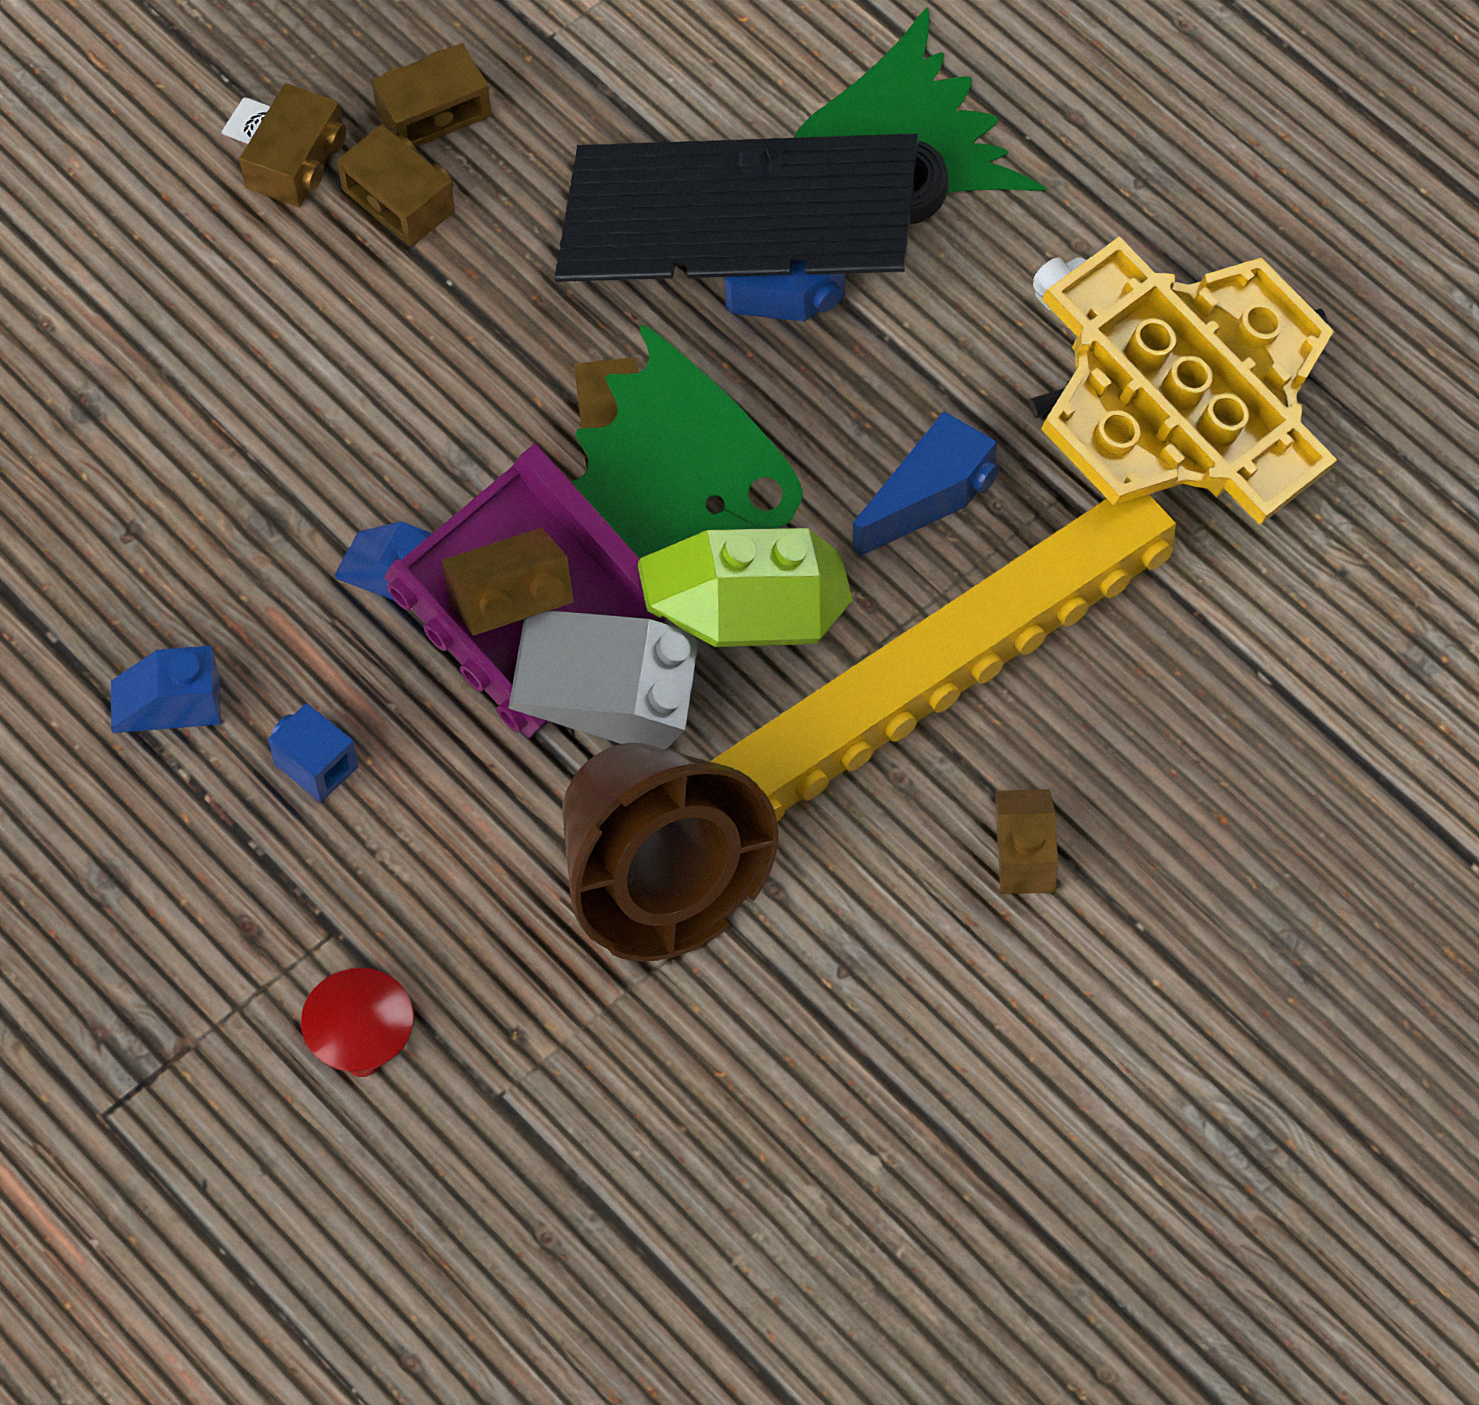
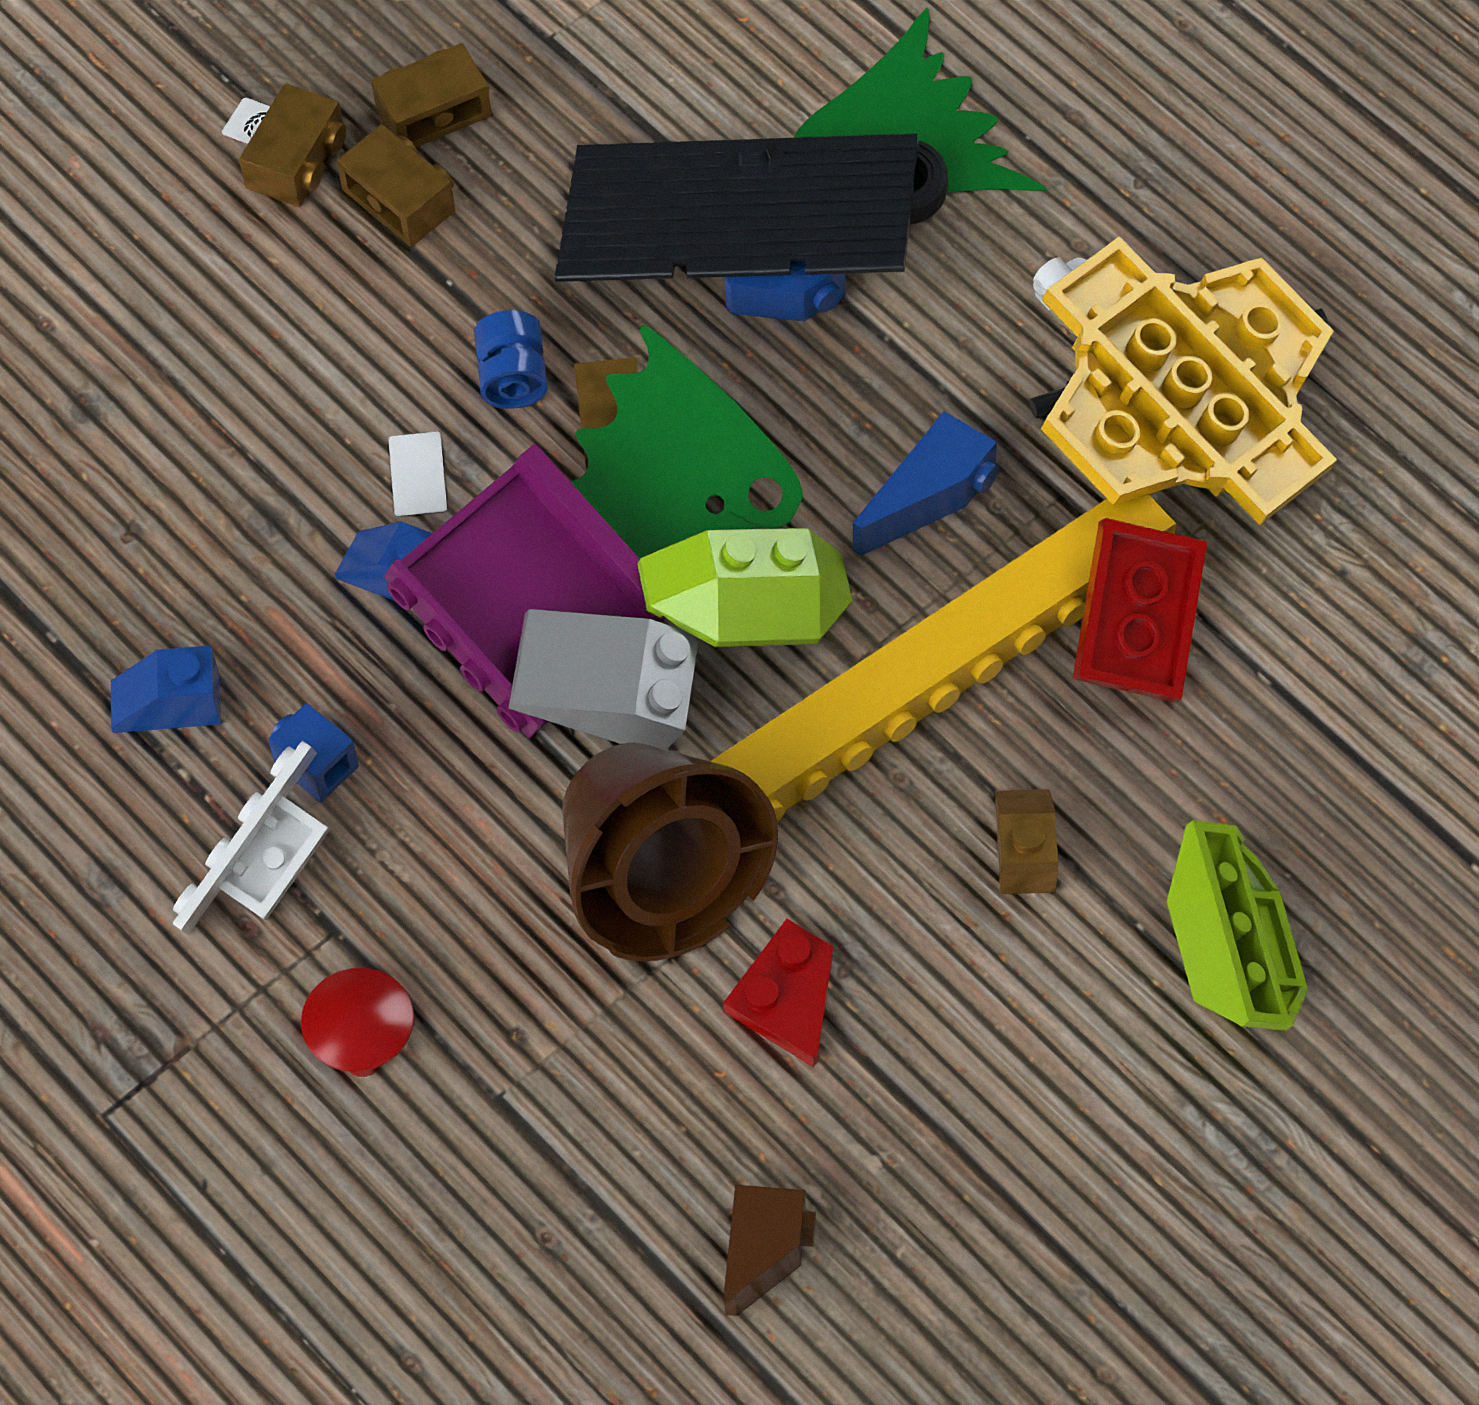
pearl gold brick [442,527,574,636] -> none
none -> white bracket [173,741,330,934]
none -> white sticker [388,432,447,516]
none -> blue wheel [474,310,548,409]
none -> red wing [723,918,833,1068]
none -> reddish brown slope [724,1184,816,1316]
none -> red plate [1072,518,1207,702]
none -> lime wedge [1166,820,1308,1031]

